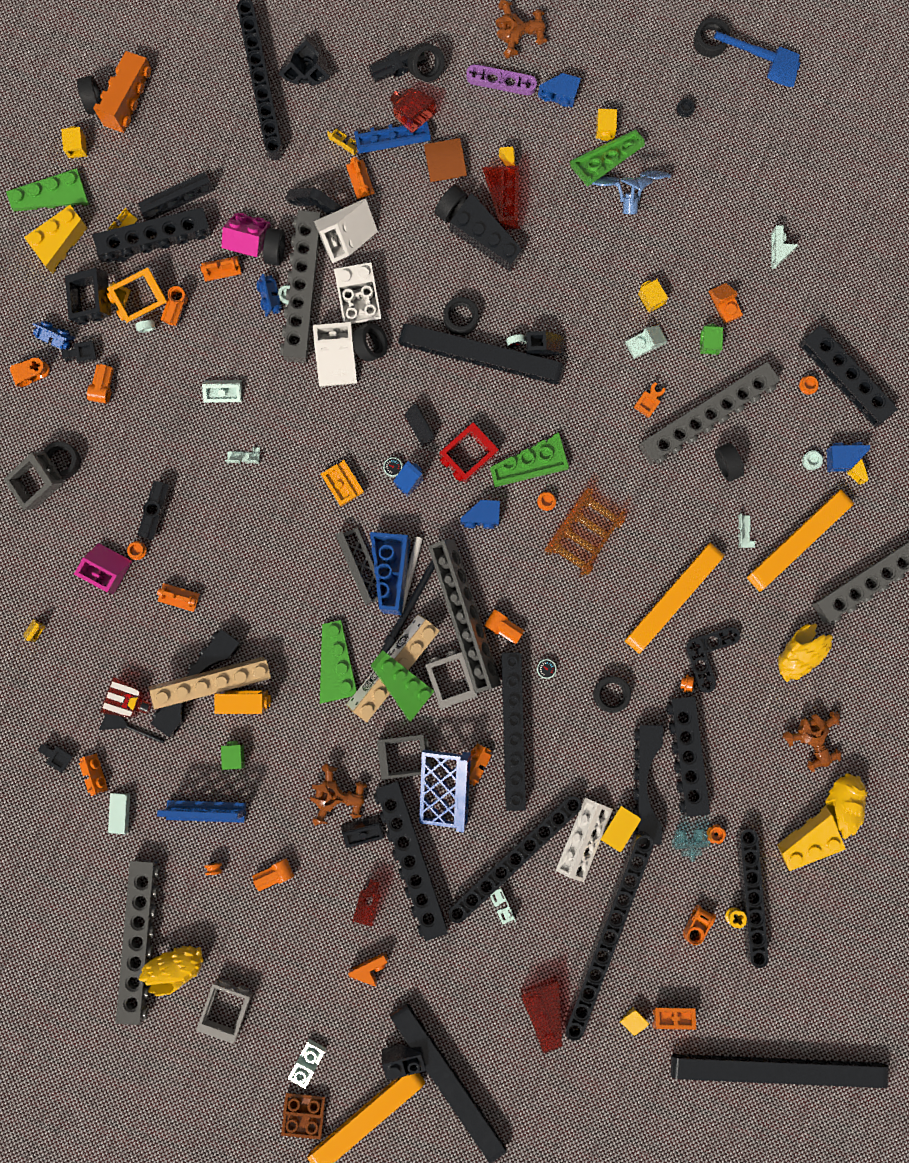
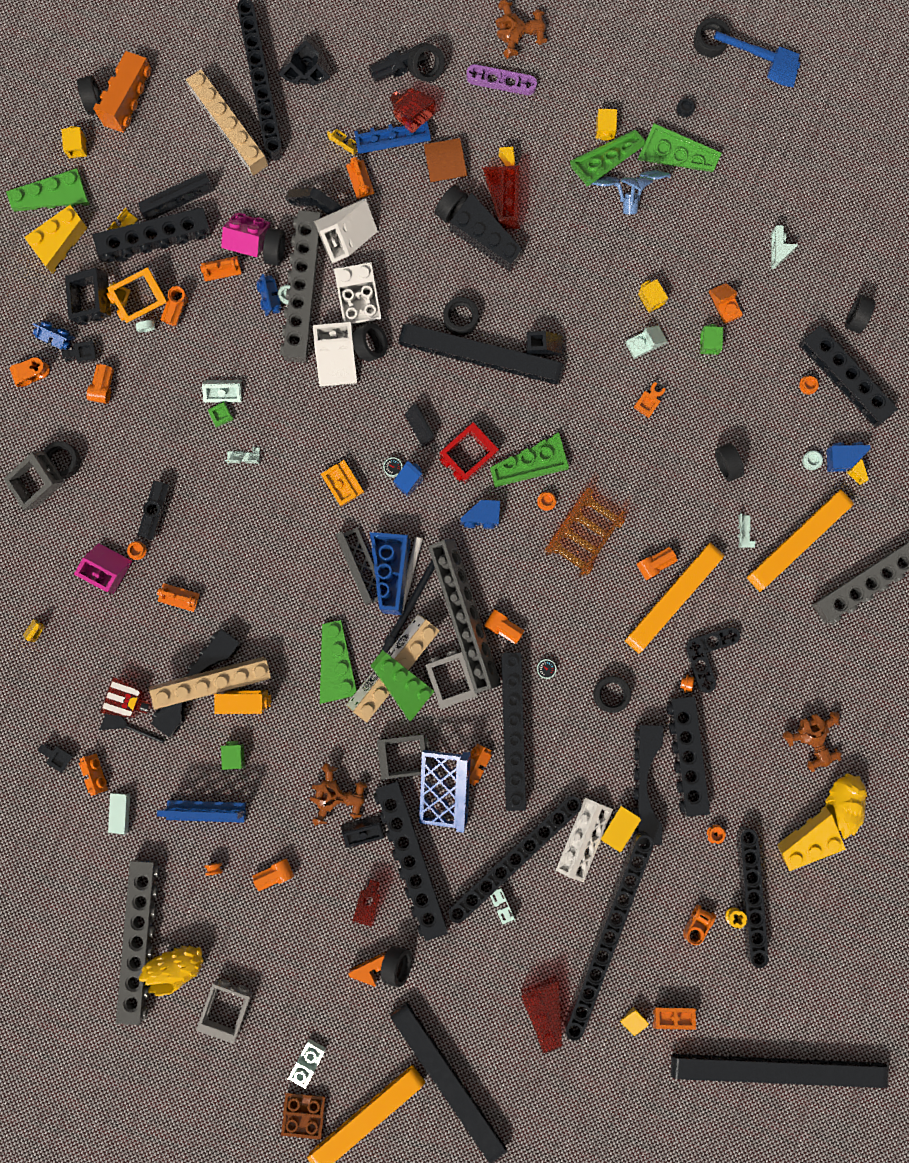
black slope [382,1044,426,1081] -> none
light aqua tile [506,334,526,348] -> none
blue slope [538,73,581,107] -> none
dark grey brick [639,362,780,465] -> none
clear light blue hips [671,829,711,862] -> none
yellow head [778,624,832,682] -> none
none -> tan brick [186,70,268,176]
none -> bright green tile [208,402,234,428]
none -> black tyre [381,946,412,988]
none -> orange piece [636,547,678,580]
none -> bright green wing [638,124,722,172]
none -> black tyre [845,295,876,334]

